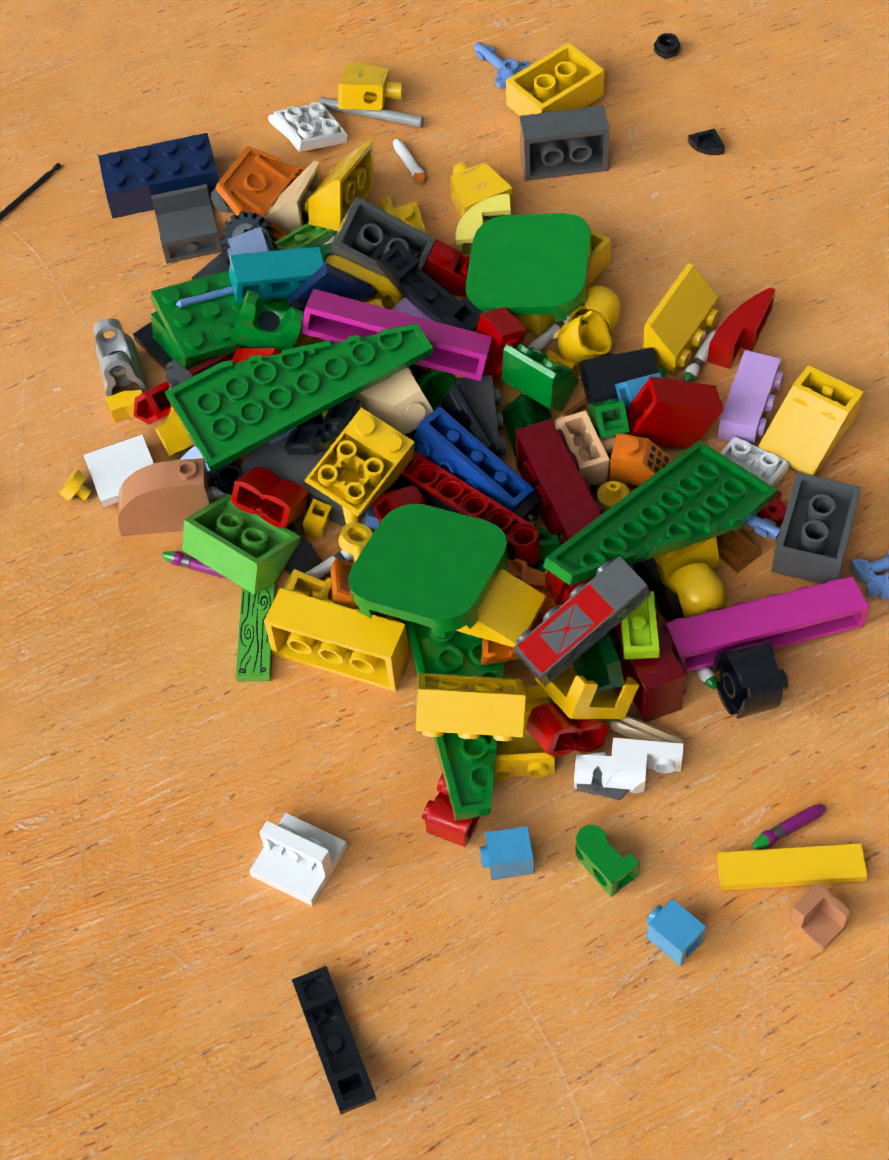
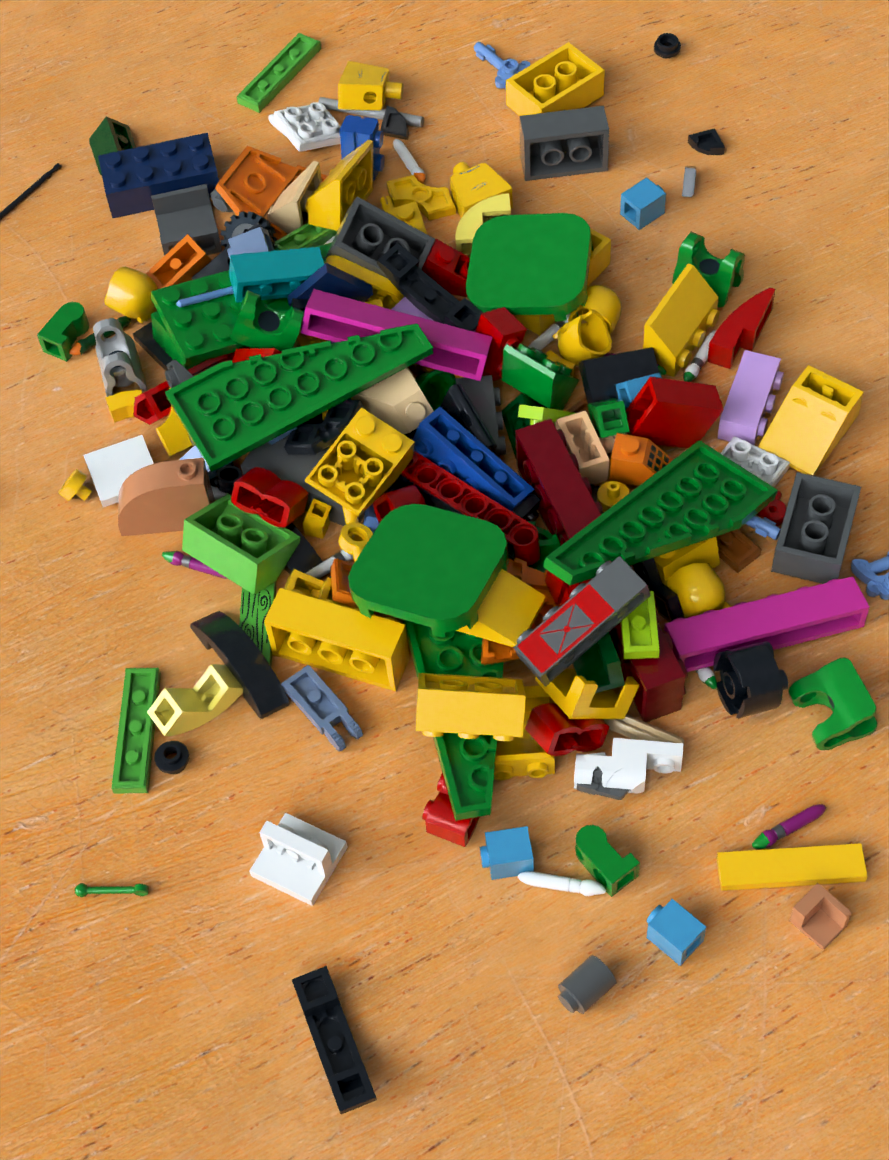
none -> green leg [37,302,89,362]
none -> dark green piece [69,316,131,356]
none -> green hinge [75,883,149,897]
none -> dark green panel [89,116,136,175]
none -> yellow helmet [104,266,158,323]
none -> bright green tile [112,668,161,794]
none -> orange slope [146,234,212,289]
none -> light yellow brick [147,664,243,736]
none -> black plate [154,741,189,774]
none -> black slope [190,611,290,719]
none -> bright green tile [237,33,321,113]
none -> sand blue hinge [281,665,363,751]
none -> blue brick [340,115,385,181]
none -> black tile [380,106,409,140]
none -> yellow tile [386,175,456,221]
none -> lime plate [518,405,575,427]
none -> white piece [518,871,606,896]
none -> dark grey brick [558,955,617,1014]
none -> dark azure brick [620,178,666,230]
none -> green piece [672,231,745,308]
none -> tile [682,166,697,197]
none -> green piece [788,658,877,751]

